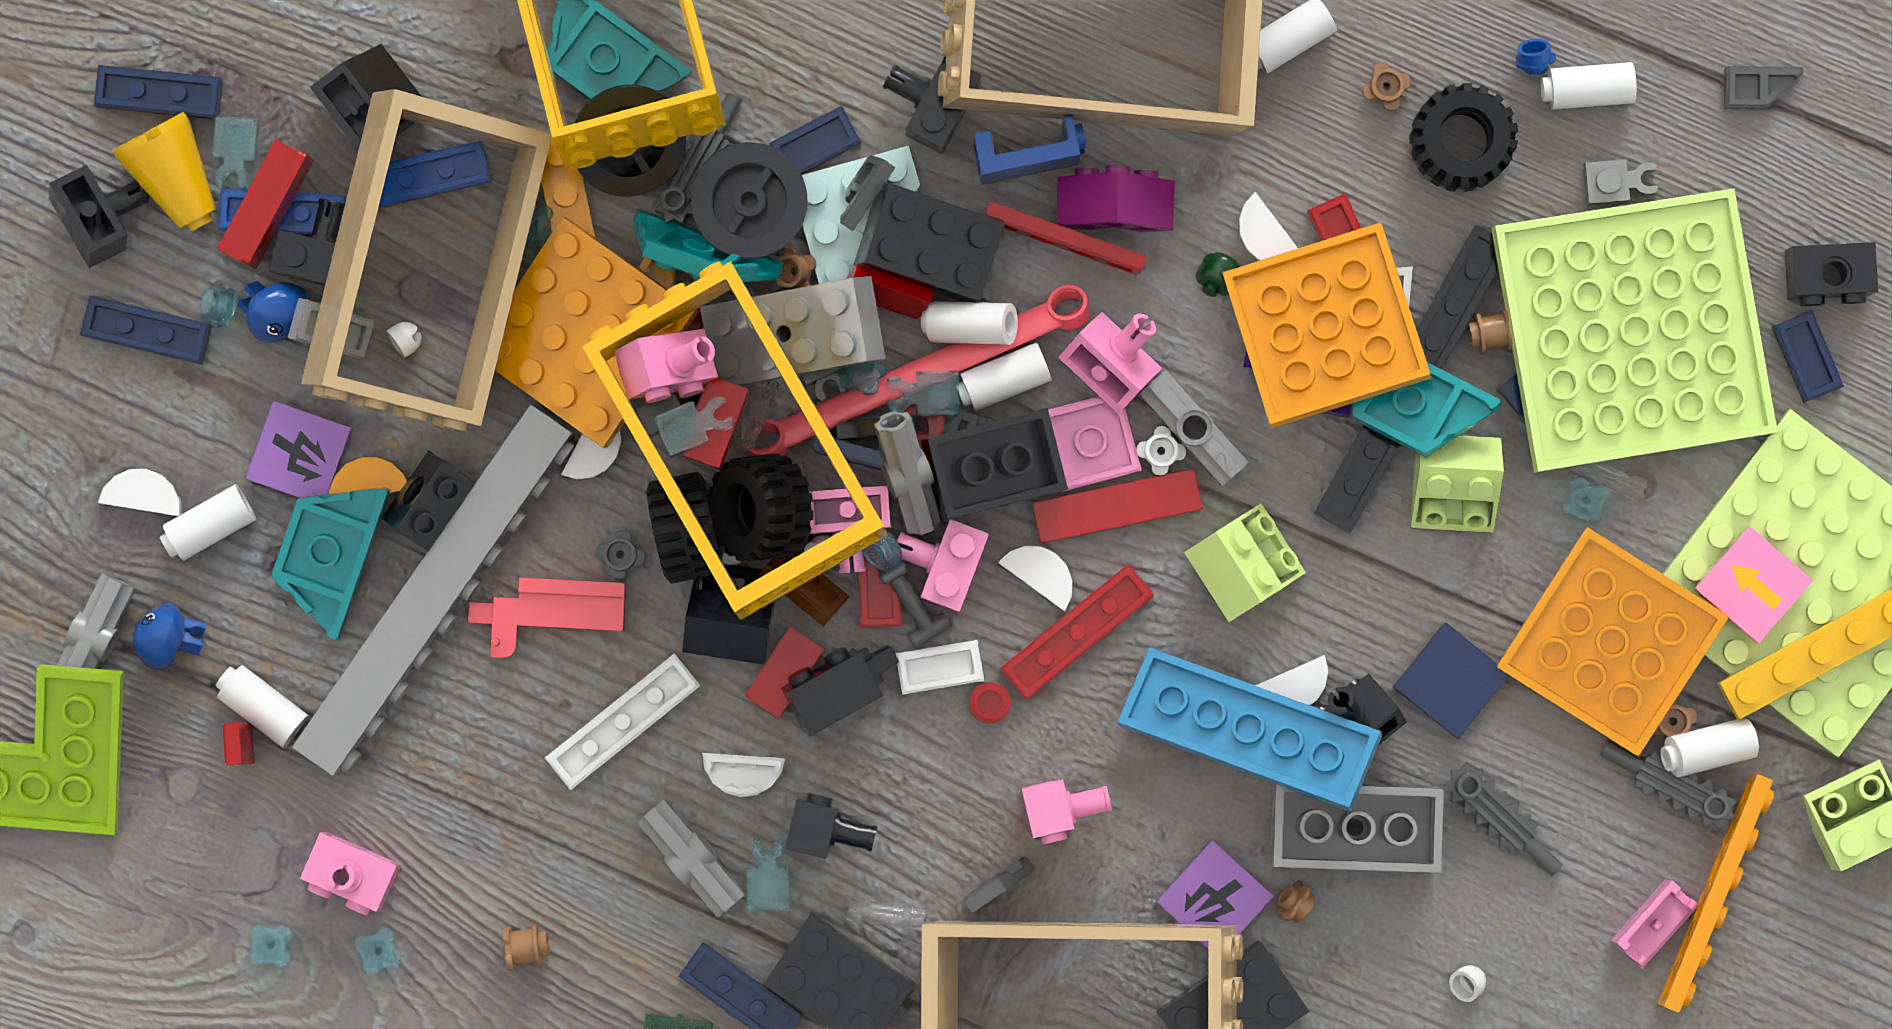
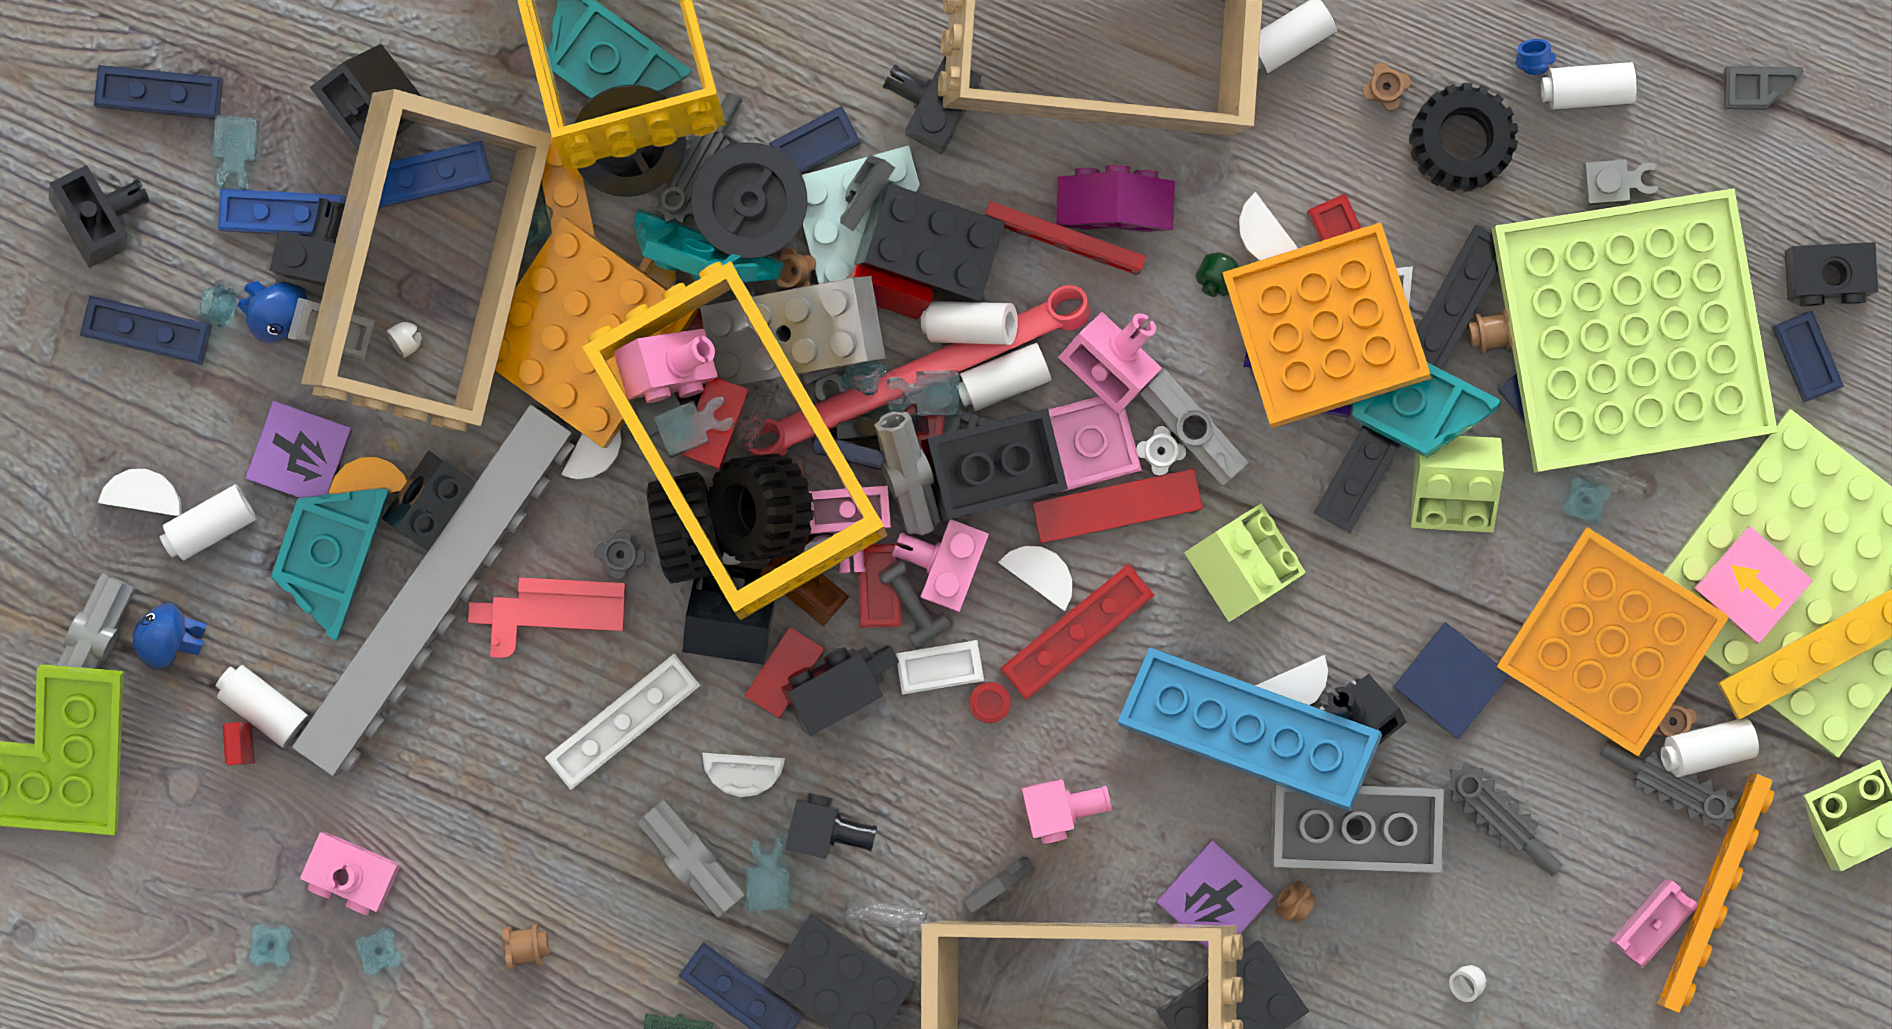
yellow cone [112,112,216,231] -> none
red panel [217,140,314,270] -> none
clear light blue tile [862,531,902,571] -> none
blue panel [973,115,1086,185] -> none

